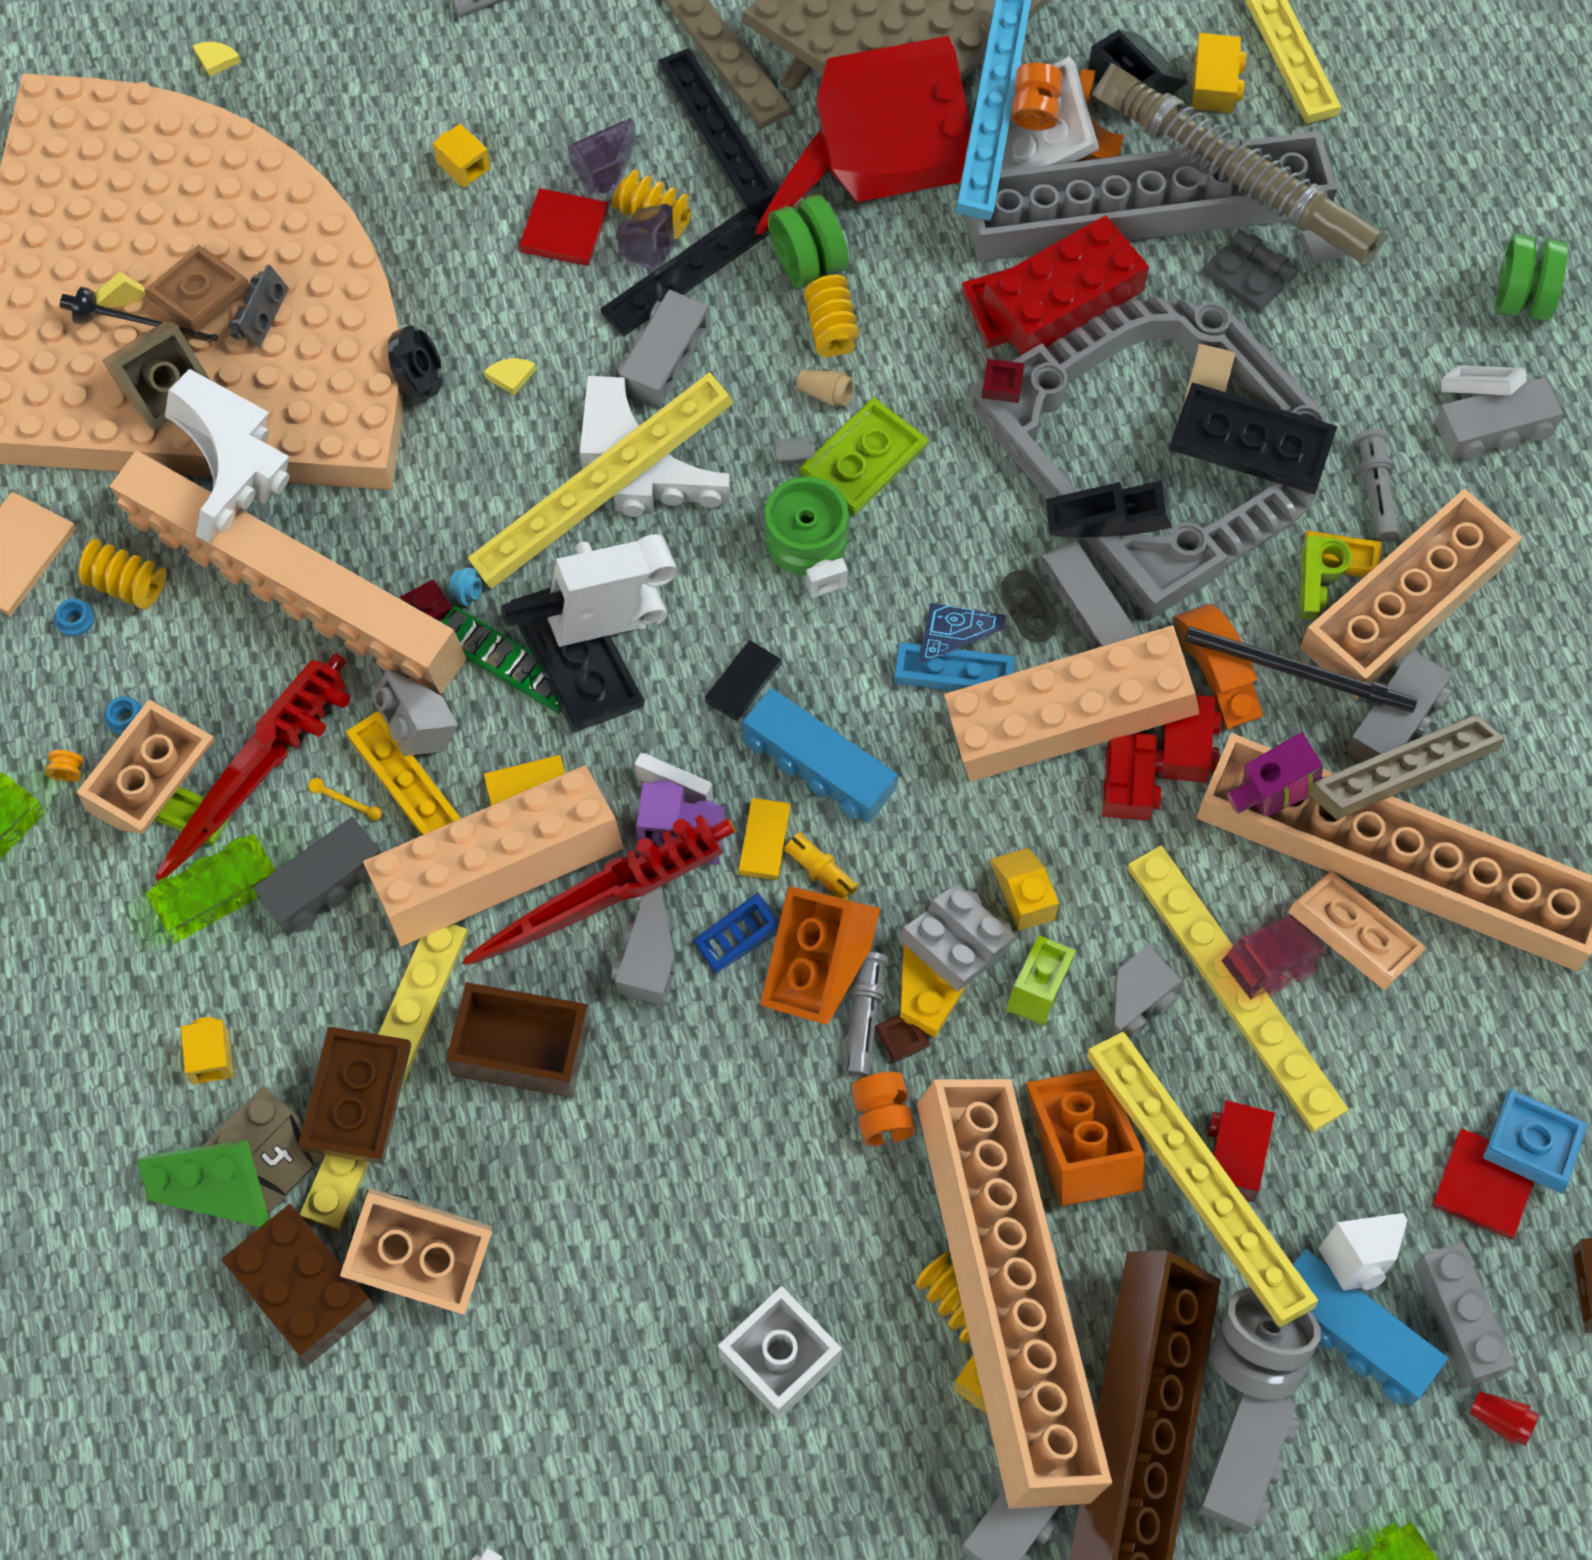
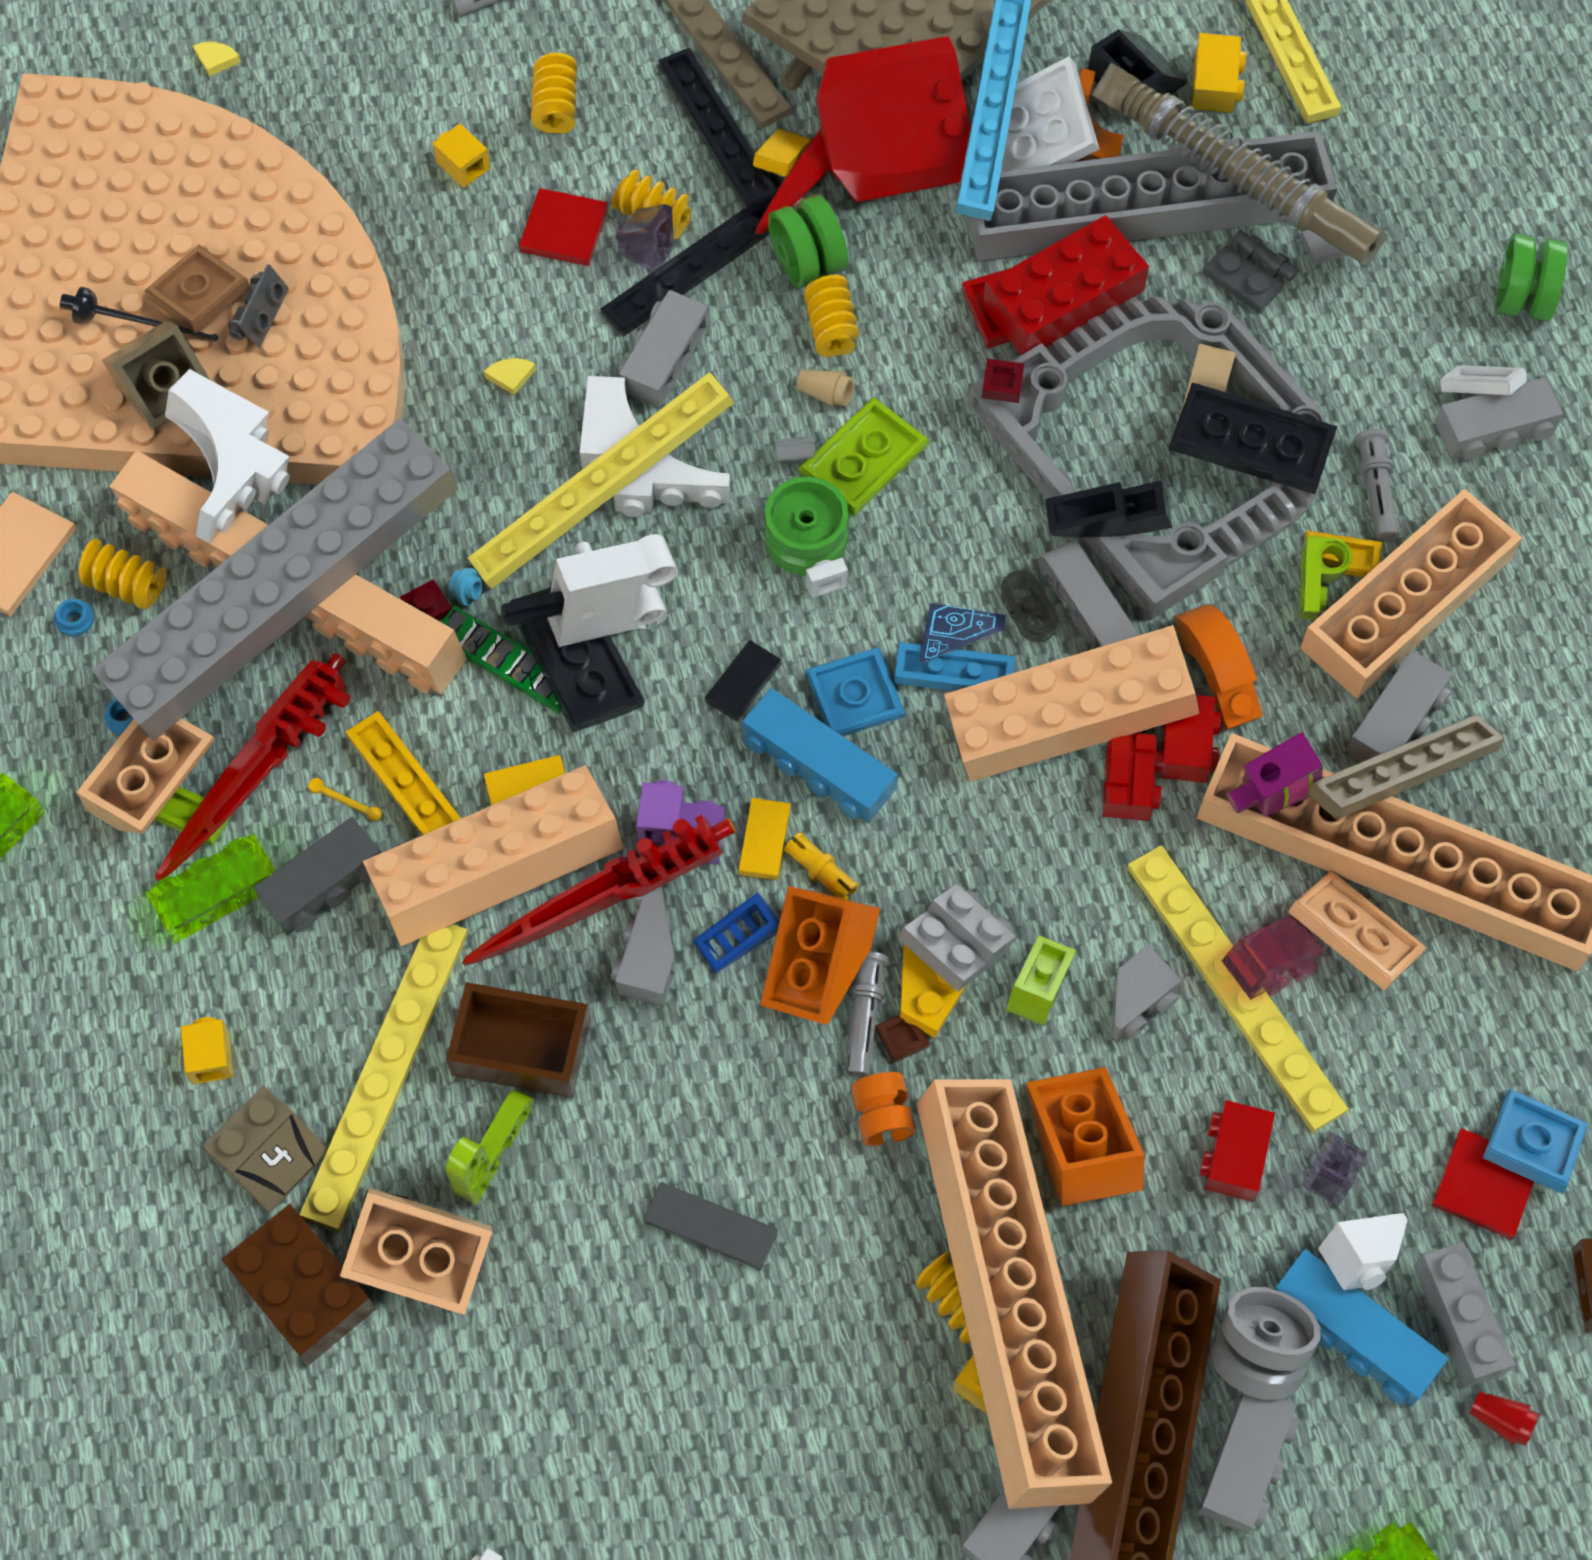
light orange bush [45,750,84,781] -> none
light yellow tile [94,272,146,308] -> none
bright green wing [137,1140,269,1227] -> none
reddish brown plate [298,1026,412,1165] -> none
light grey slope [373,670,458,756] -> none
black tile [388,325,443,401] -> none
clear purple slope [568,118,636,196] -> none
white tile [634,753,713,803] -> none
white brick [718,1286,842,1420] -> none
yellow slope [990,848,1059,931] -> none
orange wheel [1011,62,1063,131] -> none
light yellow plate [1087,1031,1318,1328] -> none
black bar [1185,626,1418,713] -> none
none -> light grey brick [91,417,458,741]
none -> lime beam [445,1089,534,1205]
none -> yellow piece [531,52,577,133]
none -> dark grey tile [644,1182,778,1270]
none -> yellow tile [753,129,811,176]
none -> dark azure tile [805,647,905,736]
none -> slope [1301,1131,1367,1207]

